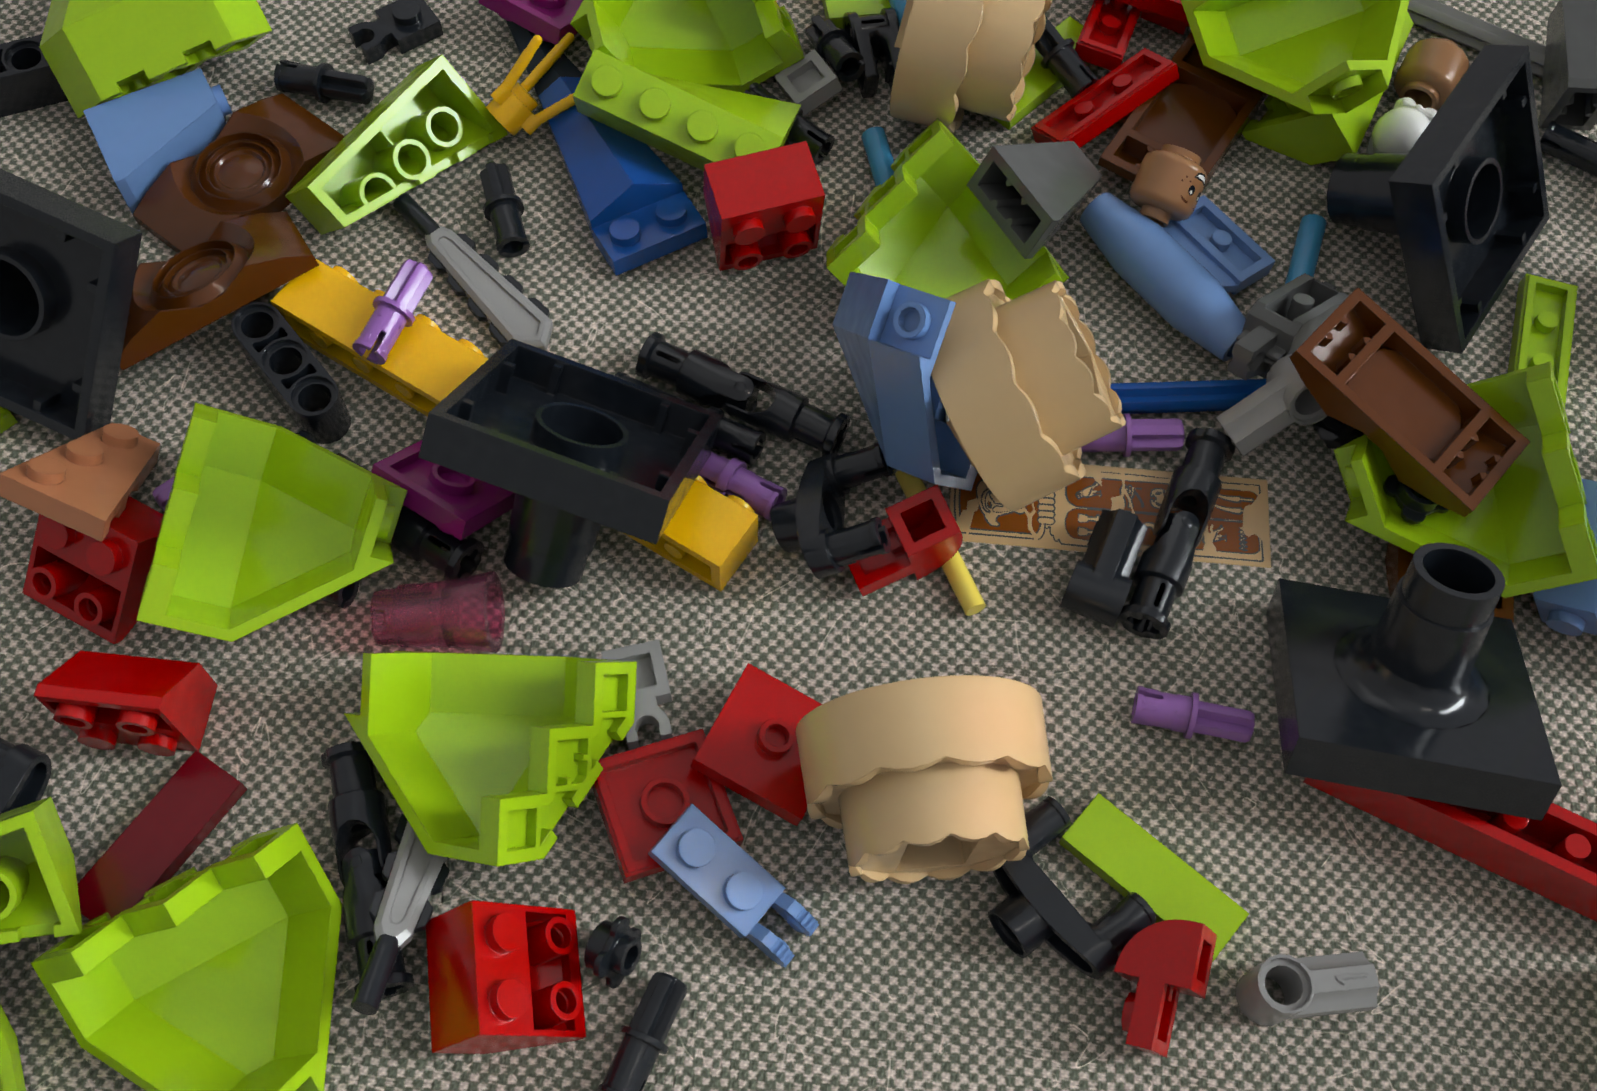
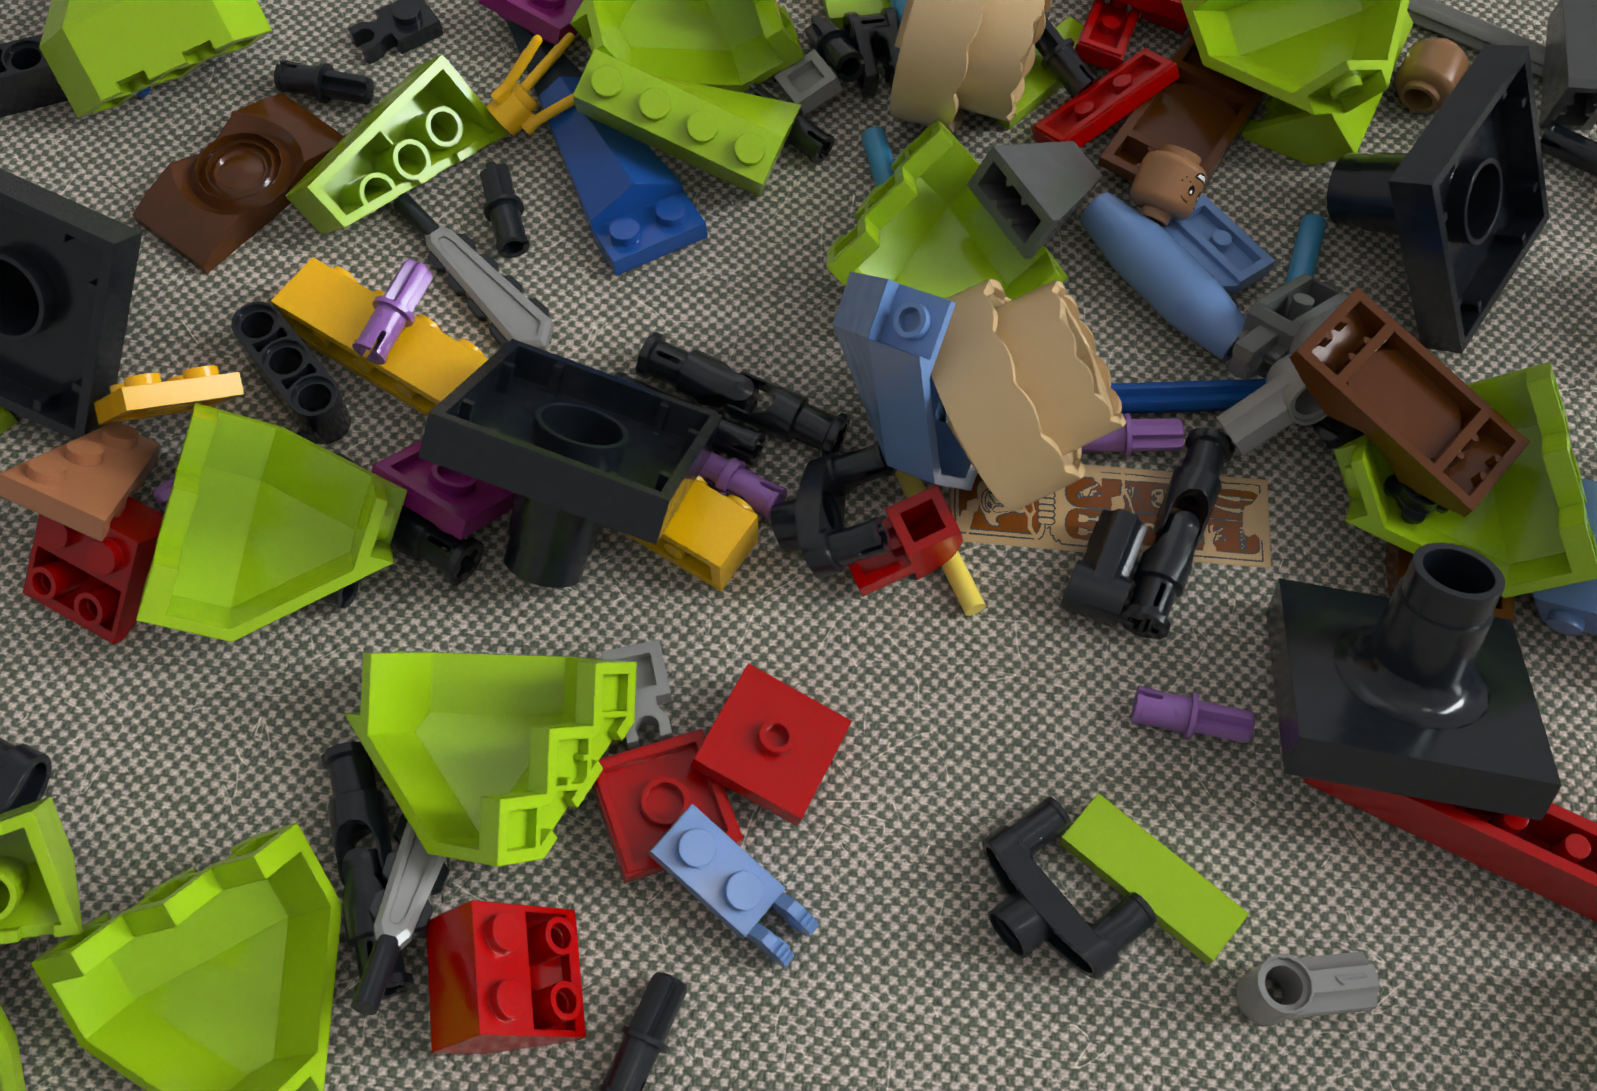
red slope [33,650,218,756] -> none
dark red tile [77,750,248,921] -> none
medium blue slope [83,68,232,214] -> none
reddish brown slope [120,212,319,370] -> none
clear pink plant [370,571,505,653] -> none
black plate [584,916,642,989] -> none
red slope [703,141,825,271] -> none
tan piece [796,675,1053,885] -> none
red brick [1114,919,1217,1058] -> none
white piece [1367,97,1437,155] -> none
lime tile [1507,273,1578,408] -> none
none -> yellow plate [94,365,244,425]

